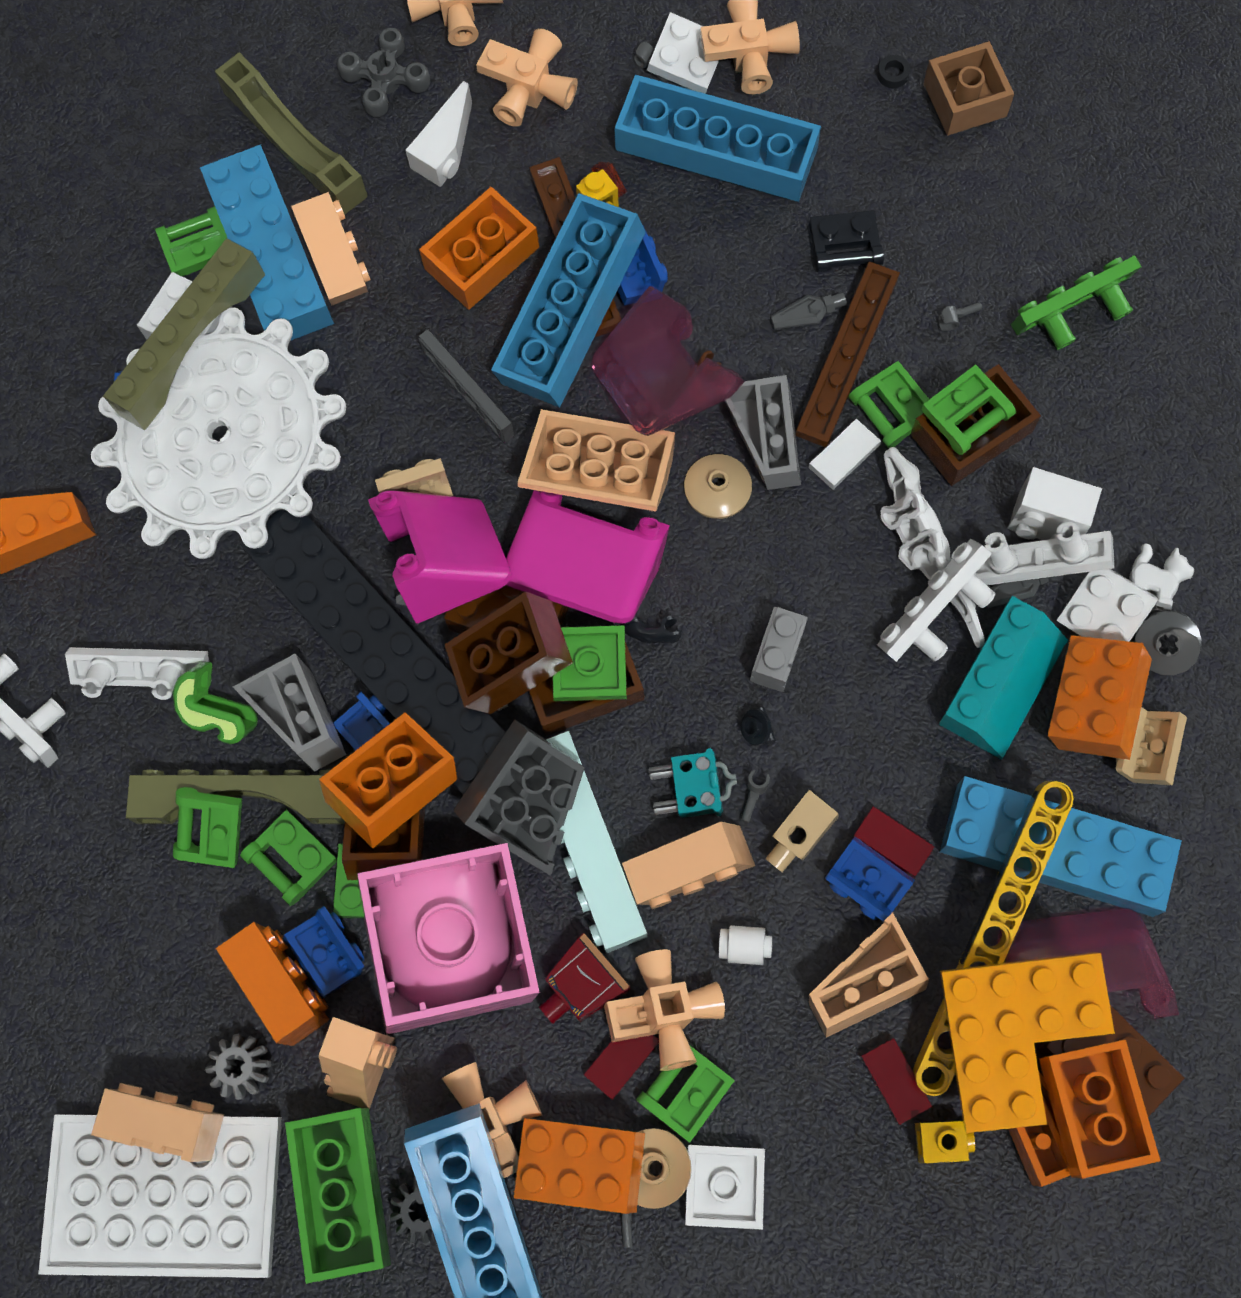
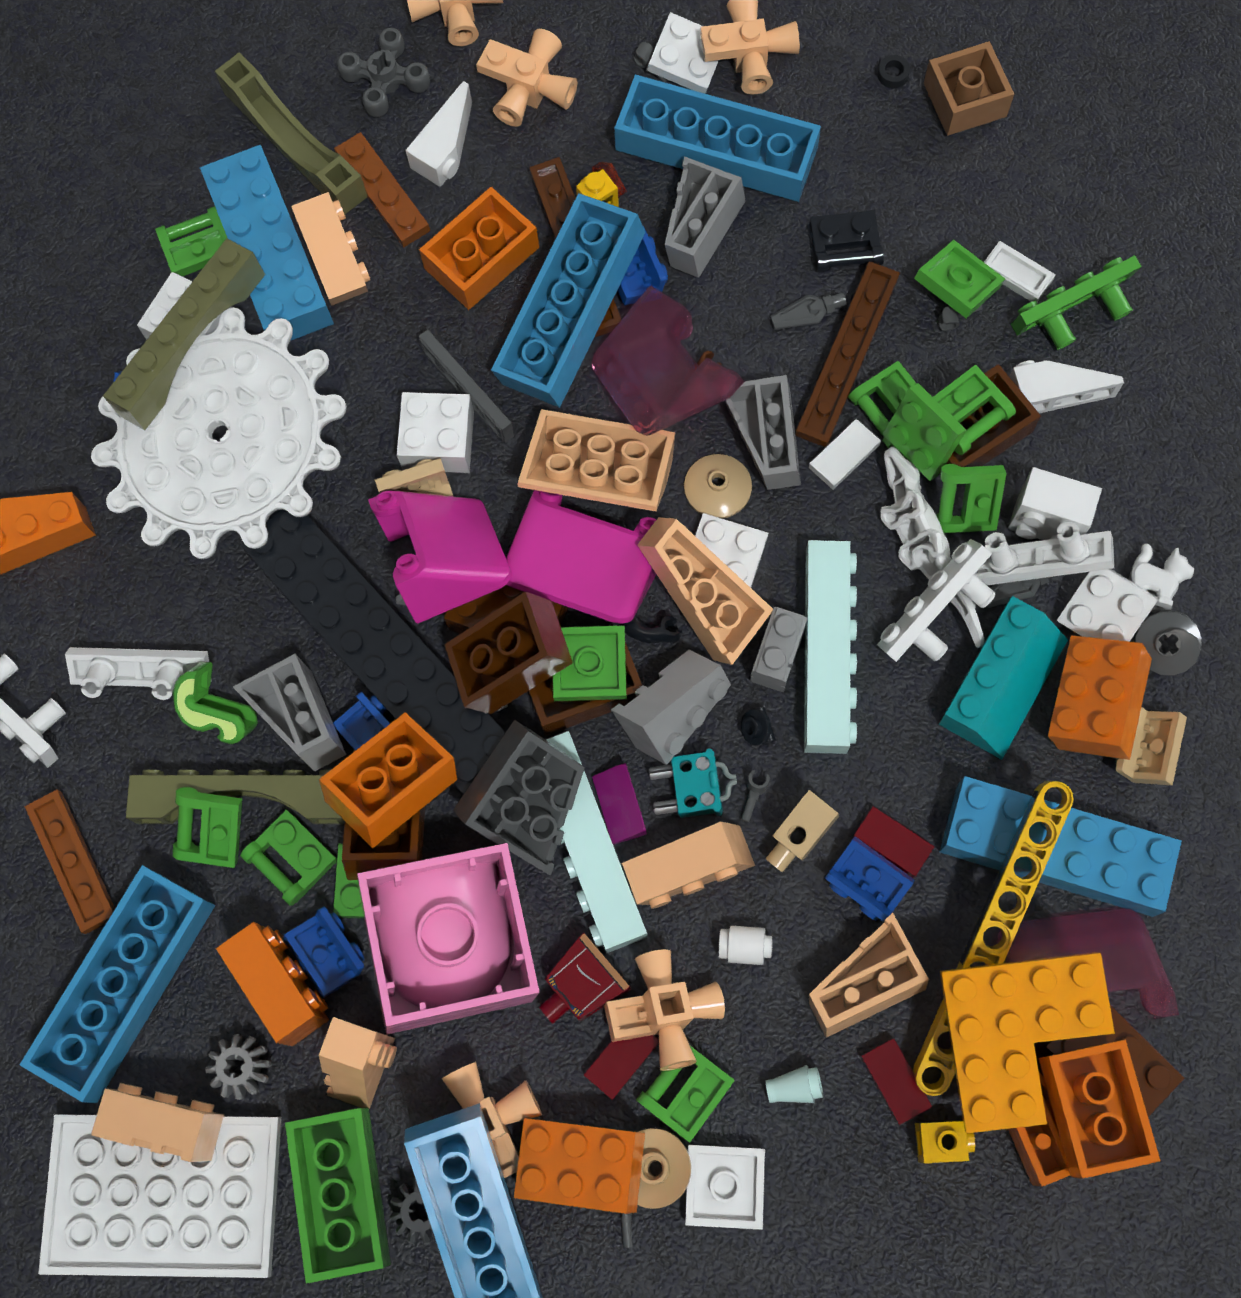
none -> dark azure brick [20,865,215,1103]
none -> dark orange plate [24,790,115,934]
none -> dark orange plate [334,132,430,248]
none -> white brick [397,392,474,473]
none -> magenta slope [592,763,647,845]
none -> light grey wedge [611,650,731,765]
none -> light nougat wedge [638,517,773,665]
none -> light grey wedge [665,156,745,278]
none -> white plate [695,513,768,588]
none -> light aqua cone [766,1065,823,1103]
none -> light aqua brick [804,540,857,754]
none -> bright green plate [883,383,967,481]
none -> bright green plate [914,240,1005,319]
none -> bright green plate [936,464,1007,533]
none -> white tile [984,241,1056,302]
none -> white slope [1009,360,1124,413]

